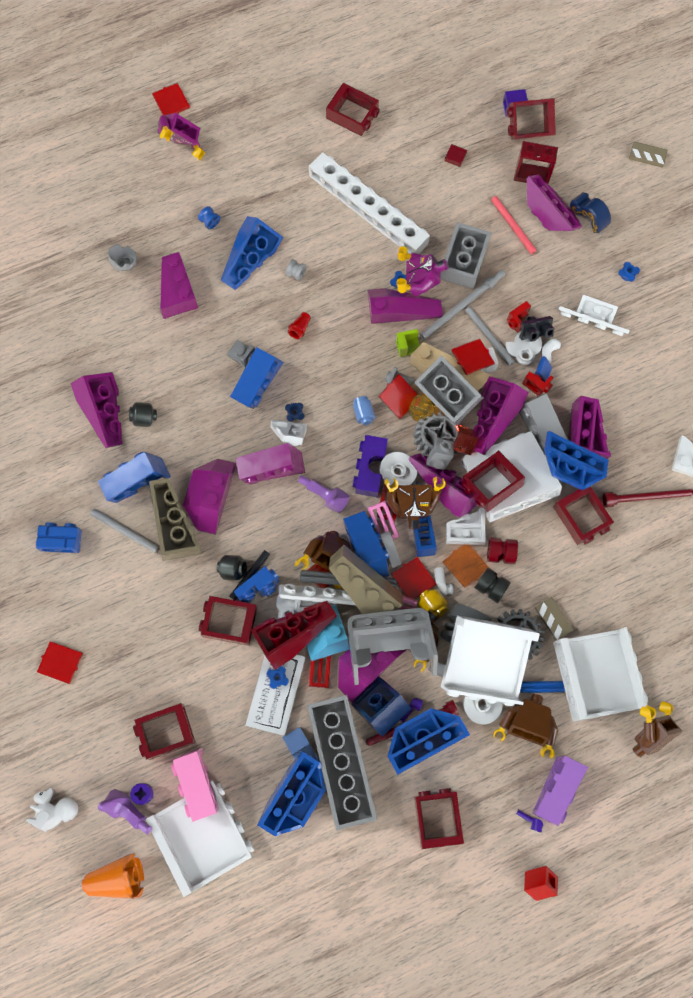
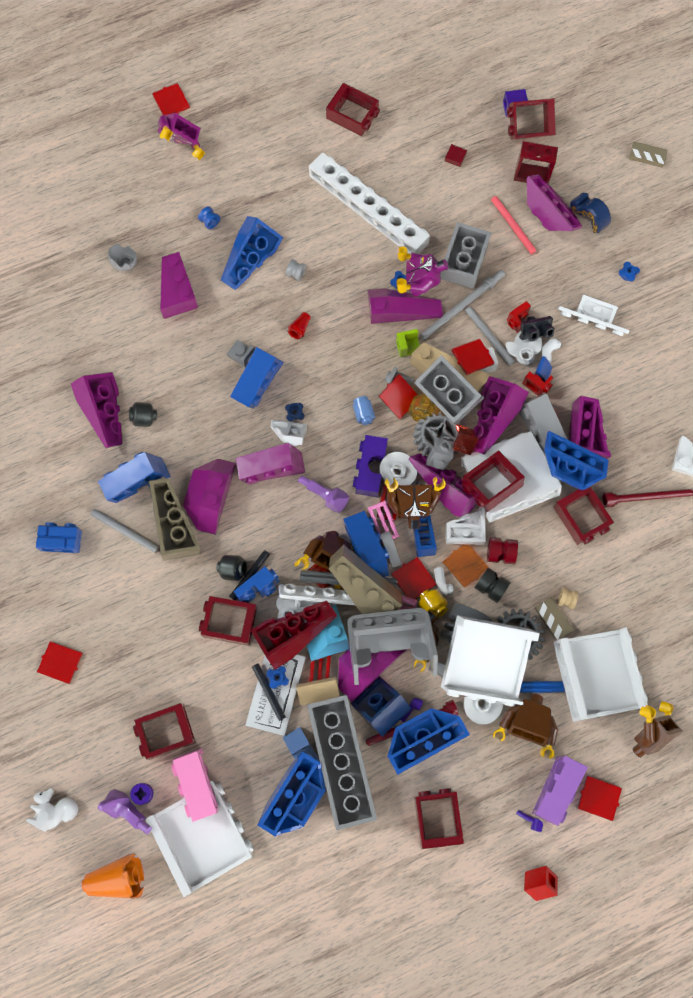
none -> black bar [252,663,286,721]
none -> tan tile [296,677,340,706]
none -> tan wheel [557,587,579,610]
none -> red piece [577,776,622,821]

